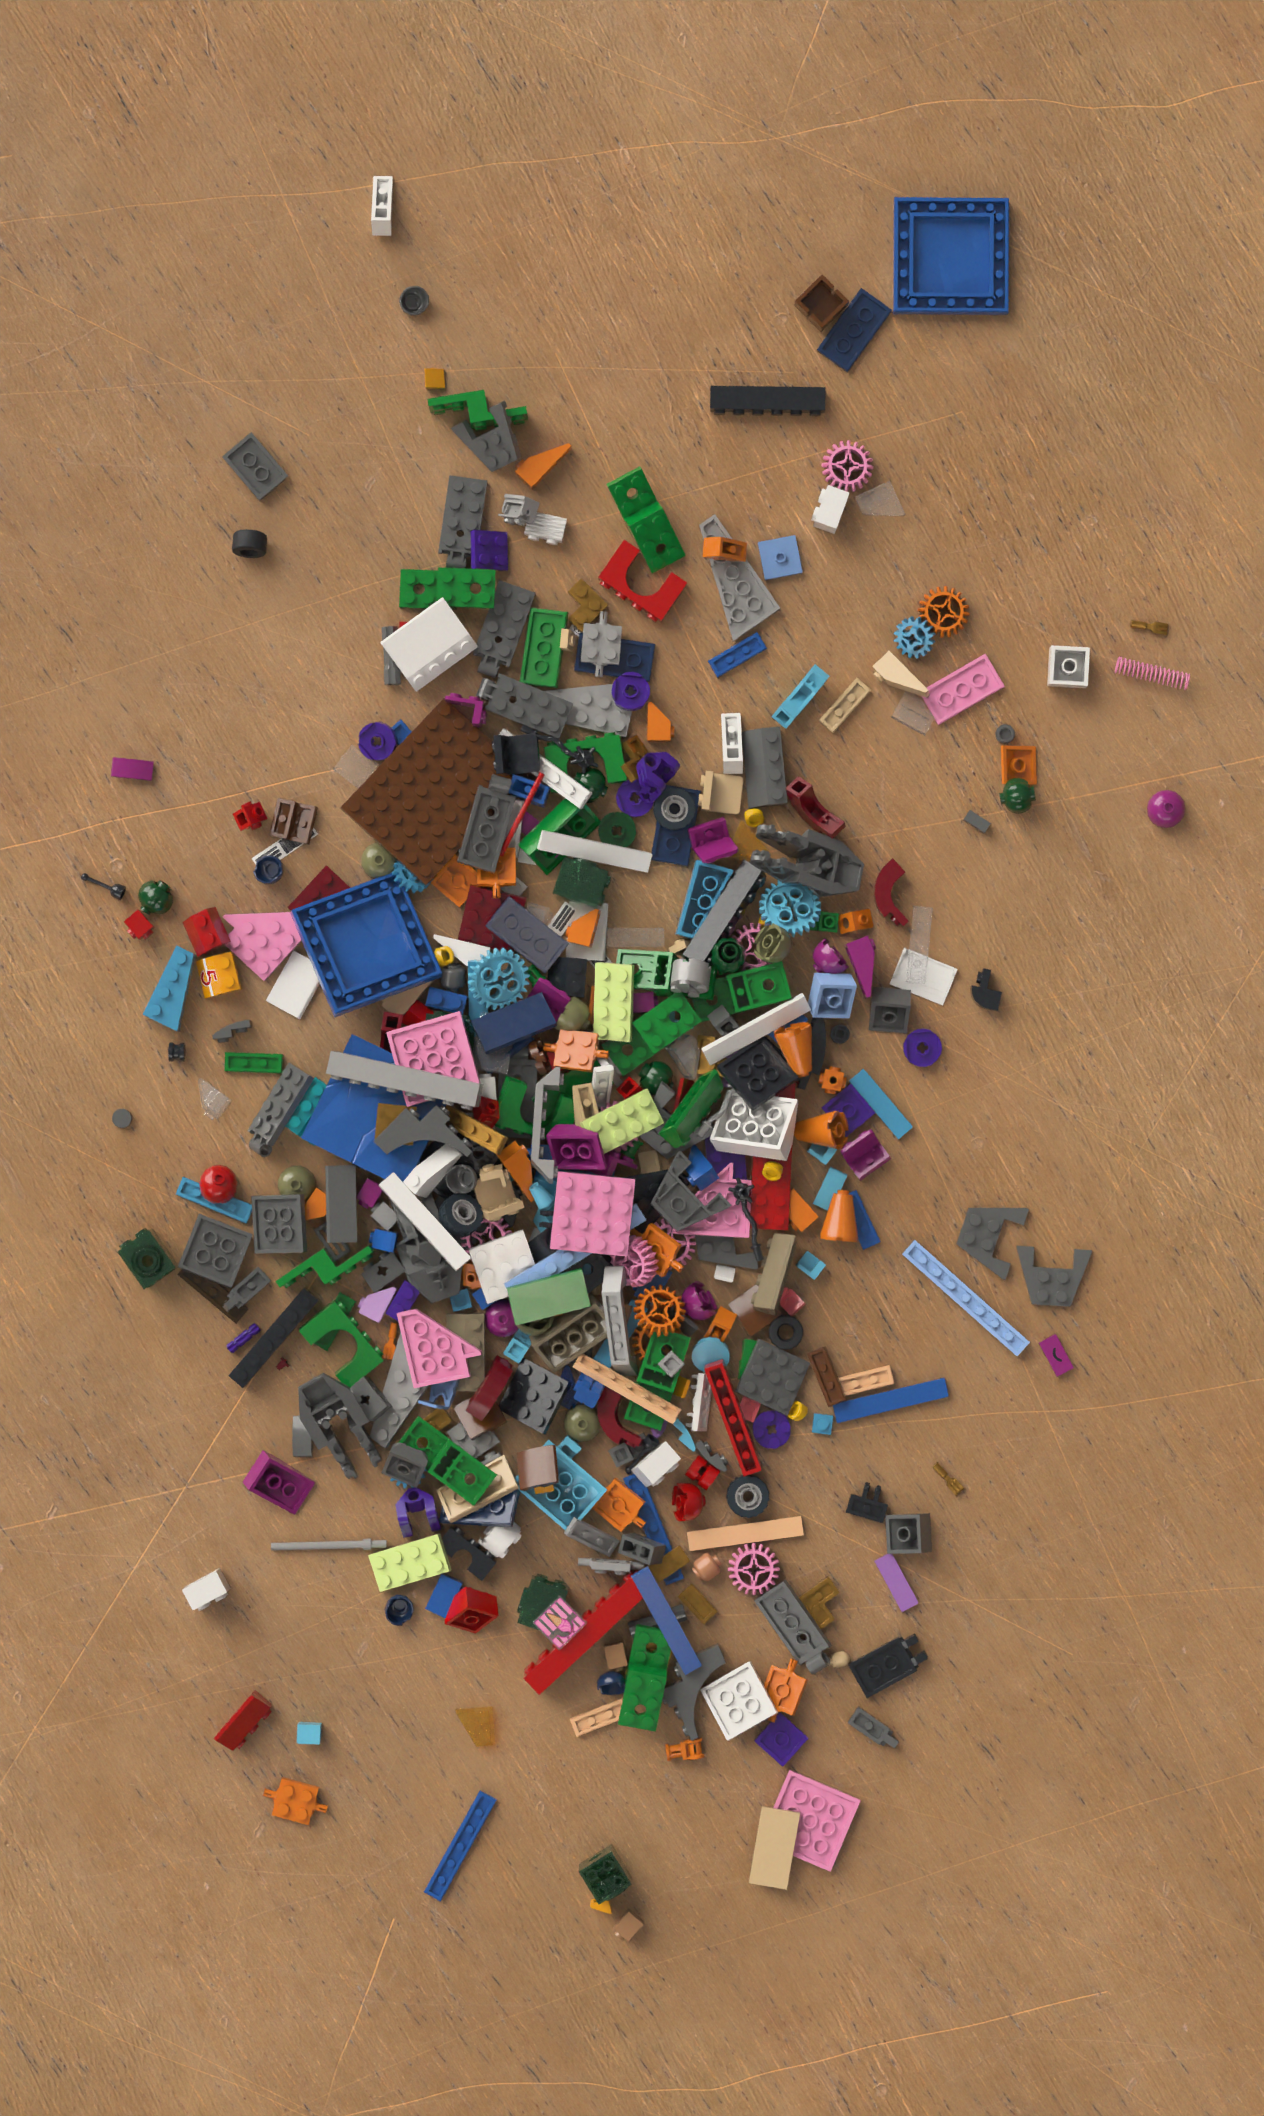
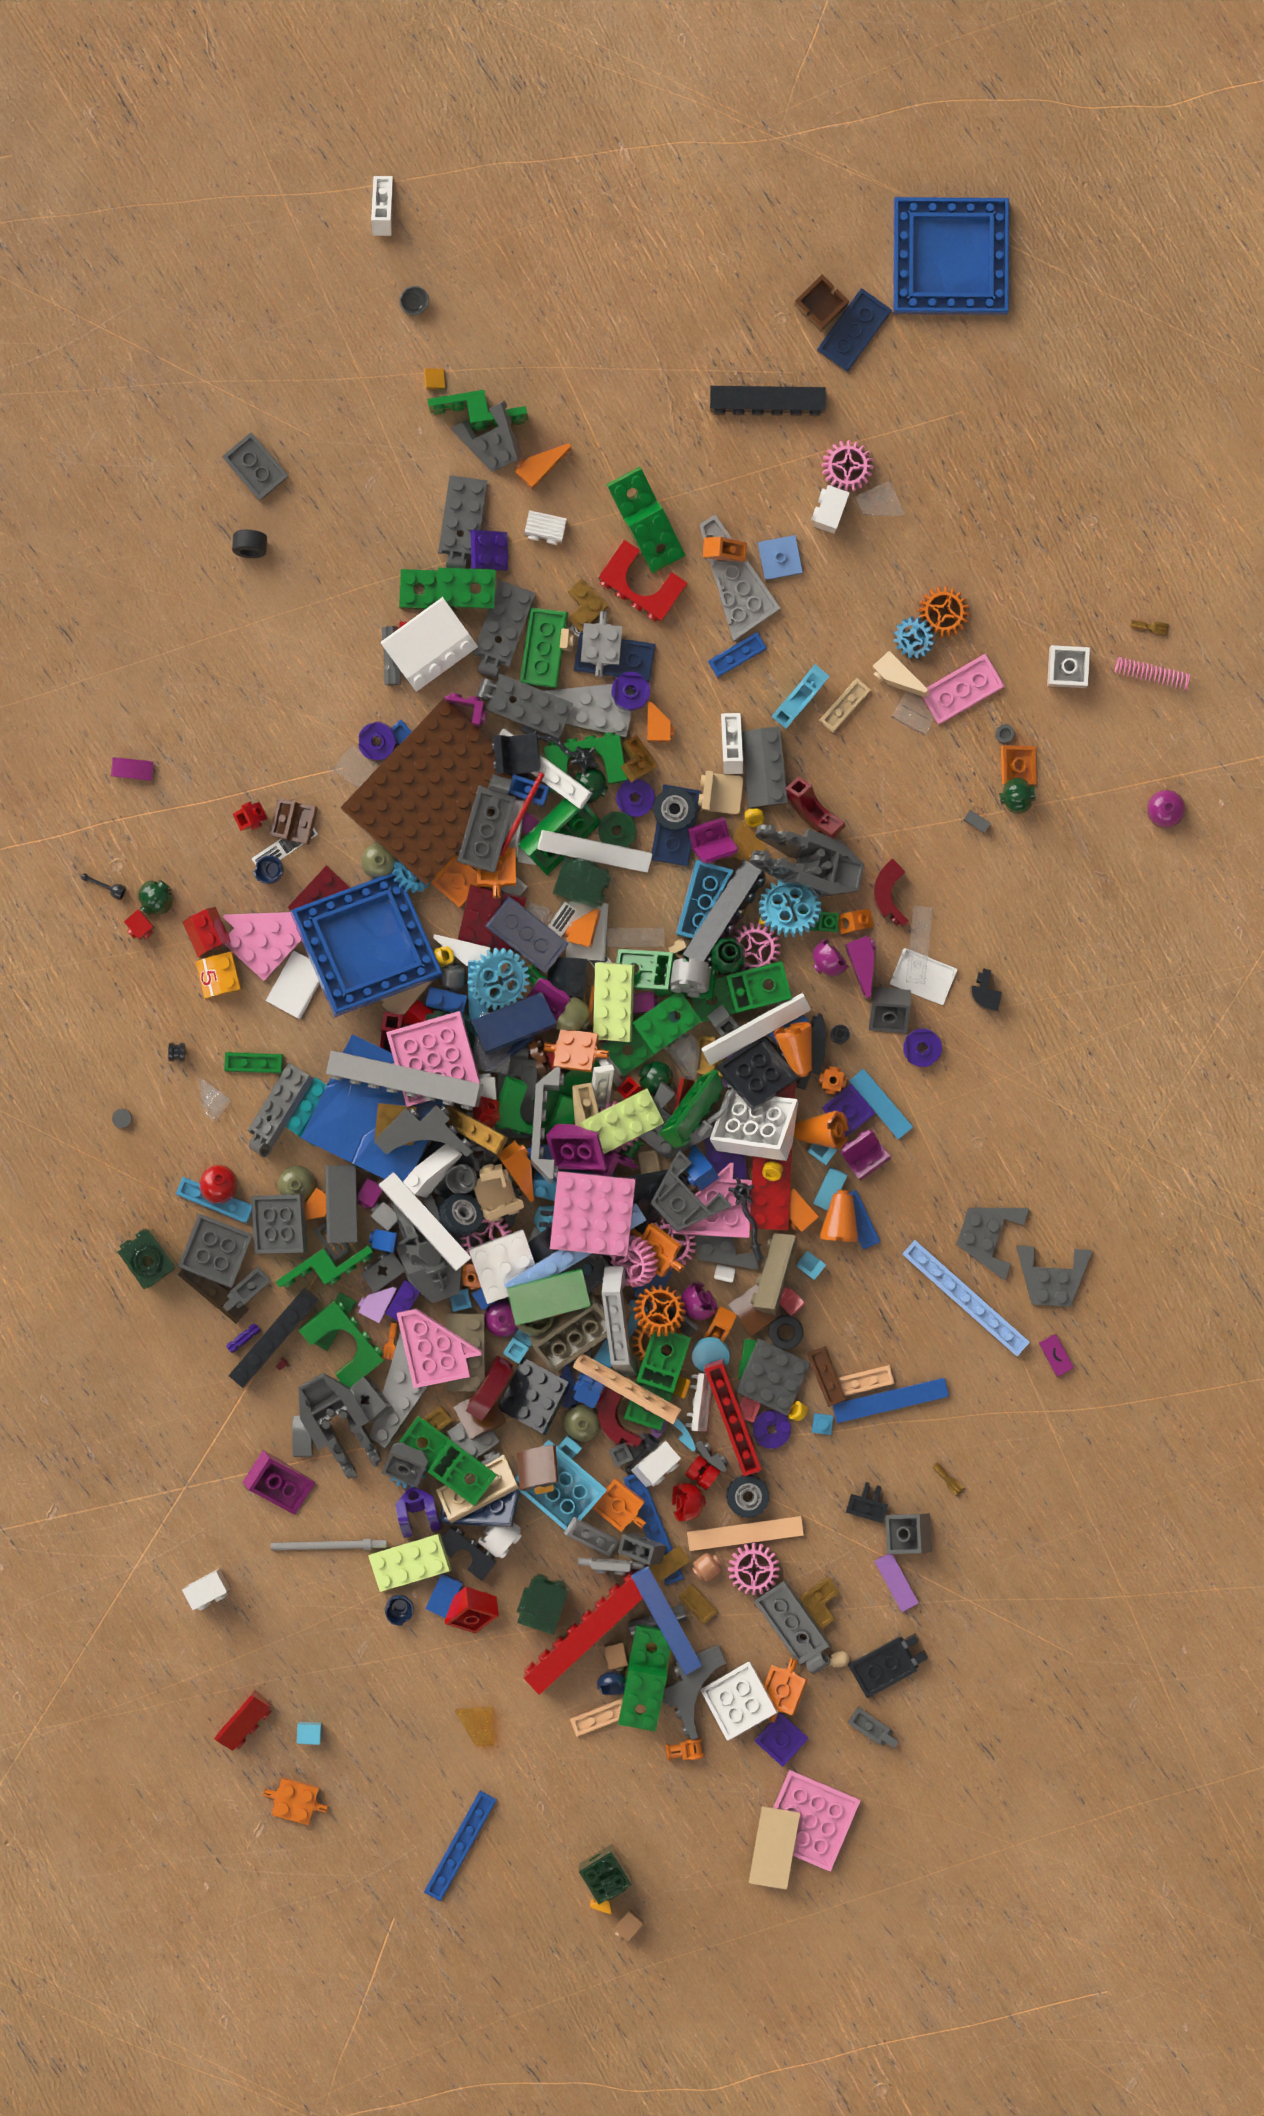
dark azure wedge [143,945,196,1032] -> none
dark grey slope [212,1020,252,1043] -> none
medium blue piece [418,1379,459,1409] -> none
light grey hinge [498,494,540,526] -> none
medium azure cone [529,1182,555,1211] -> none
tile [532,1595,587,1650] -> none
dark purple piece [636,752,680,803] -> none
light grey tile [658,1350,685,1378] -> none
olive cylinder [754,923,792,963] -> none
light blue brick [808,973,857,1018] -> none

